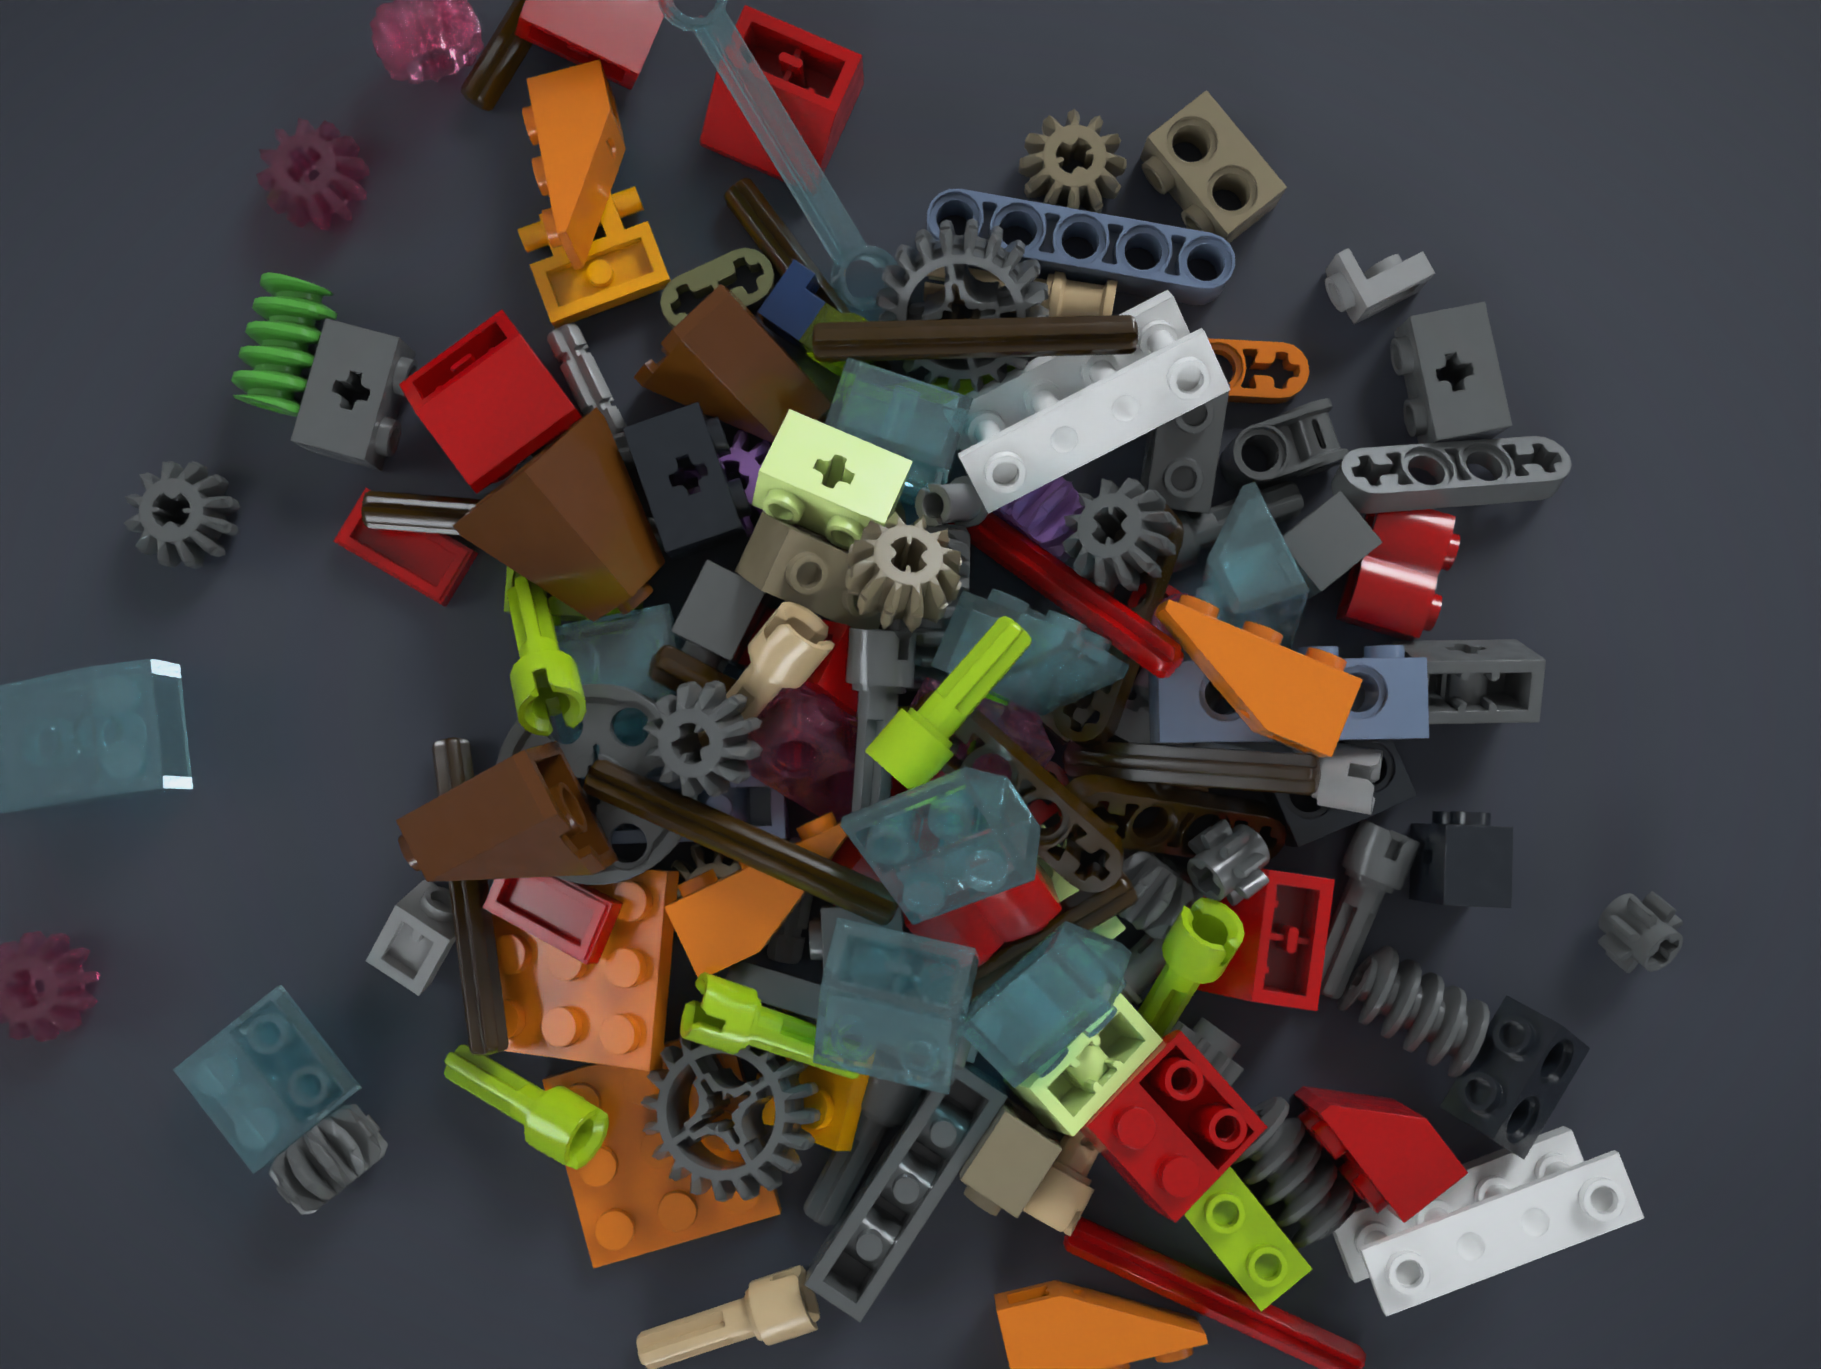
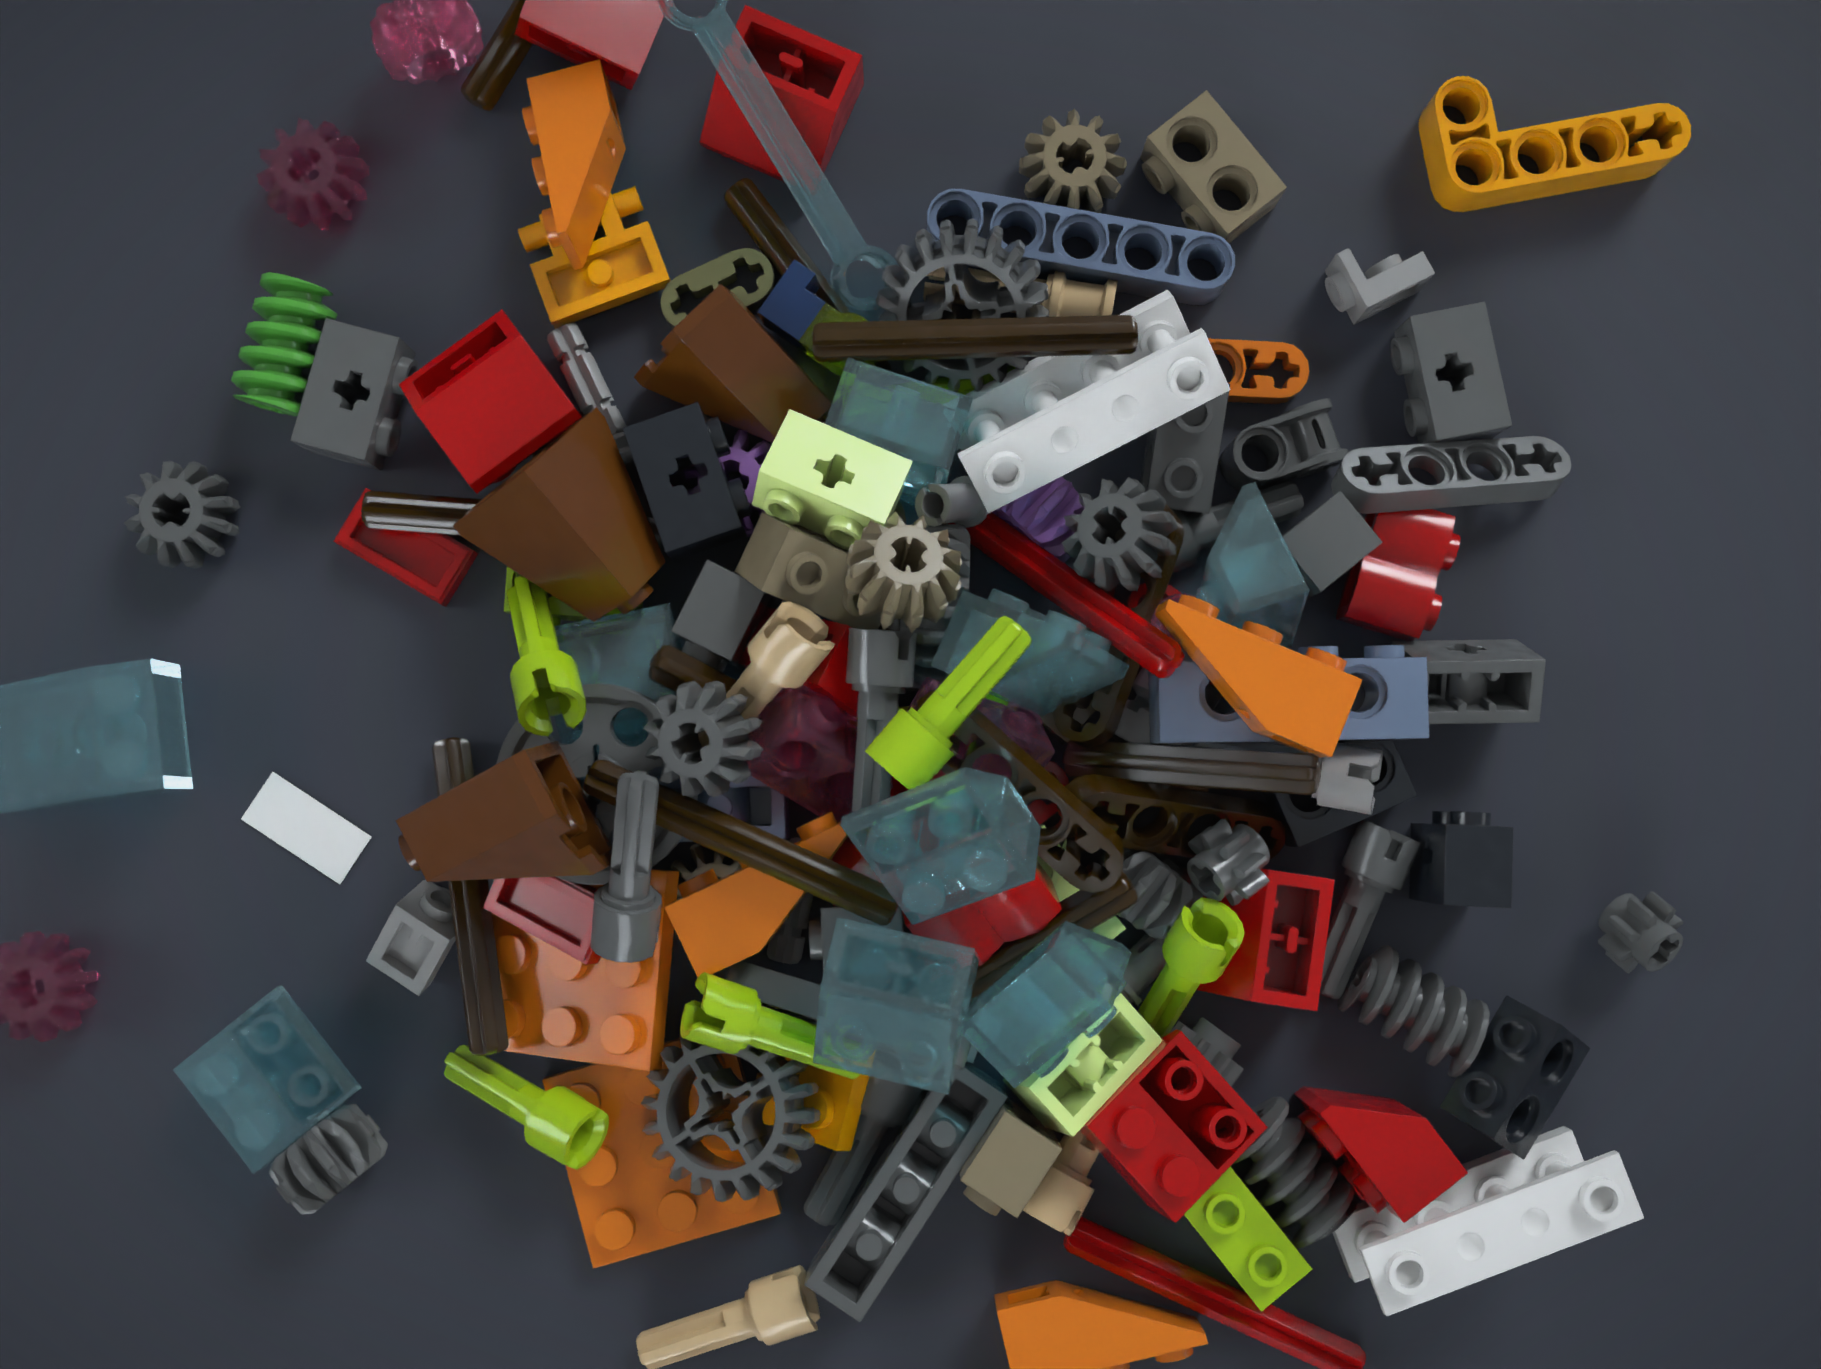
none -> white sticker [241,772,372,884]
none -> dark grey piece [590,770,662,963]
none -> light orange beam [1419,76,1691,212]

